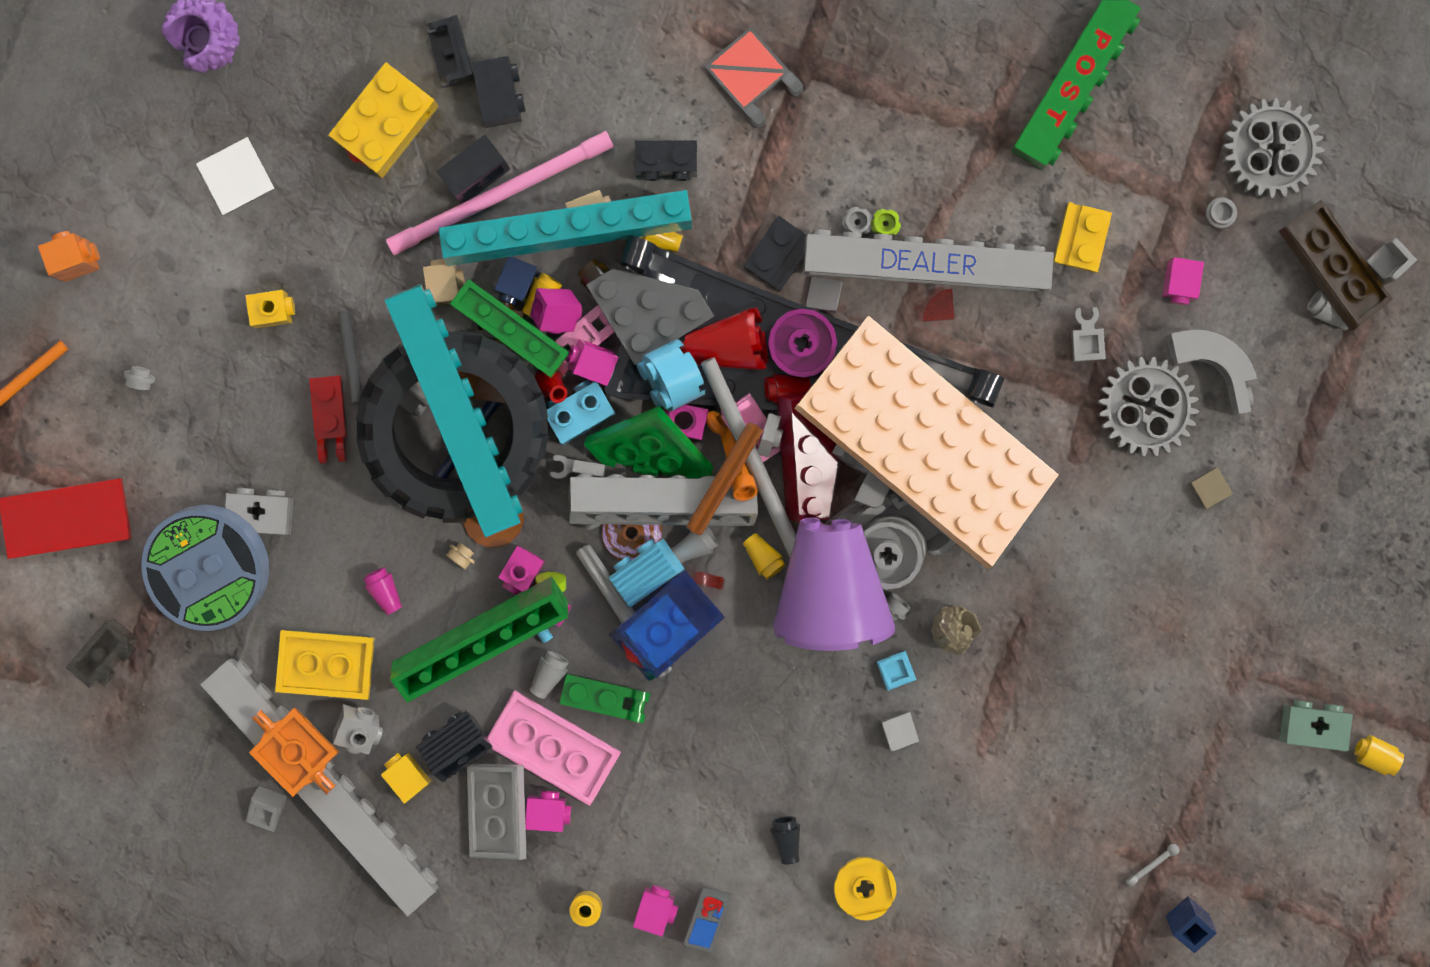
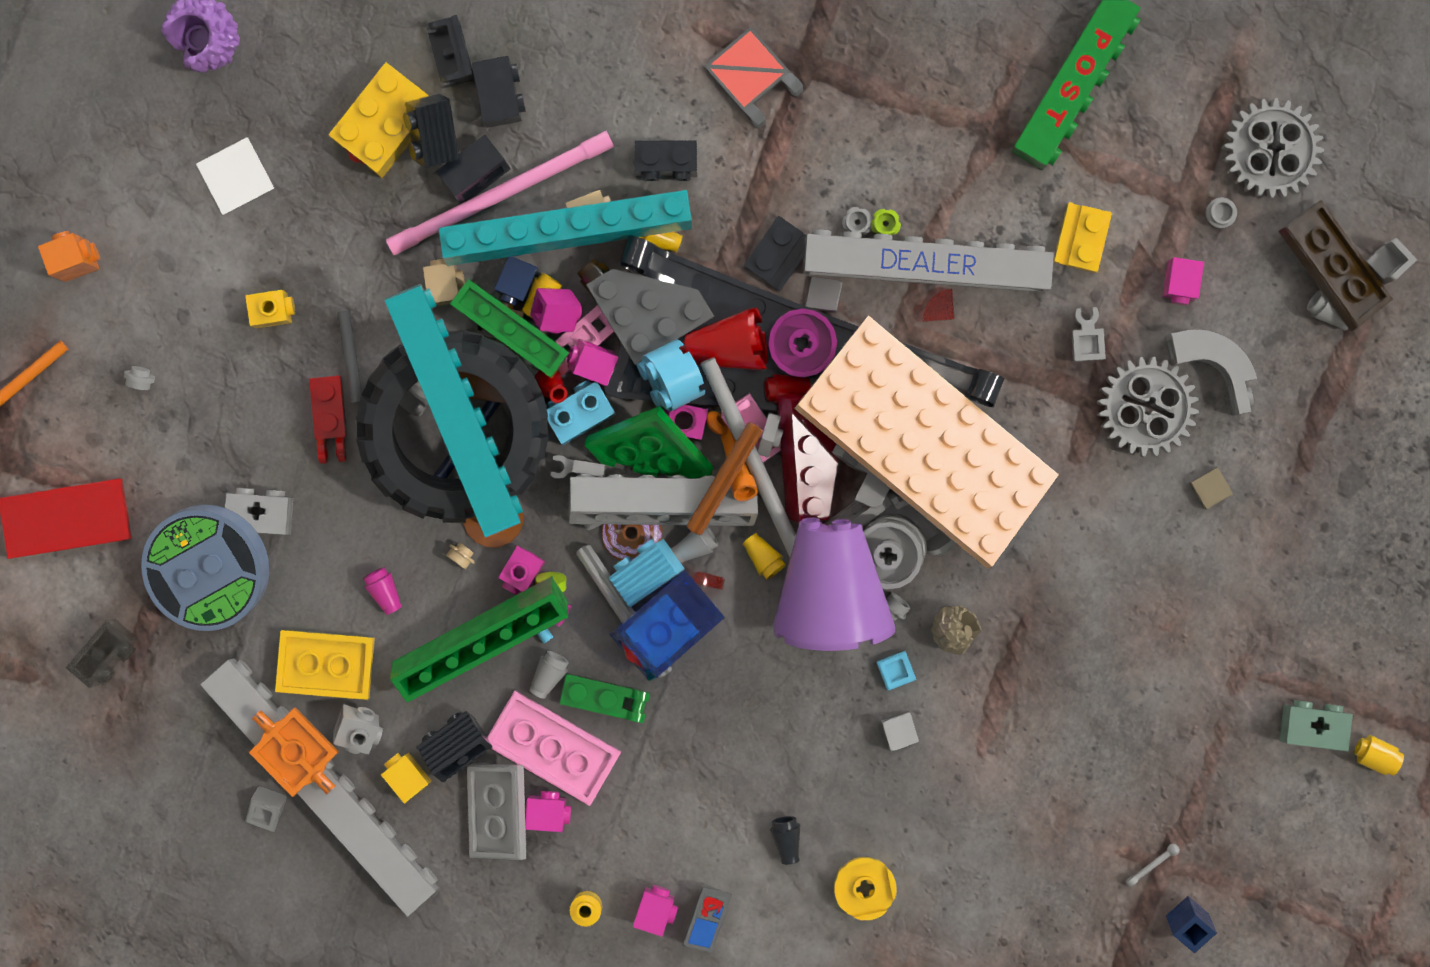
none -> black brick [403,94,459,168]

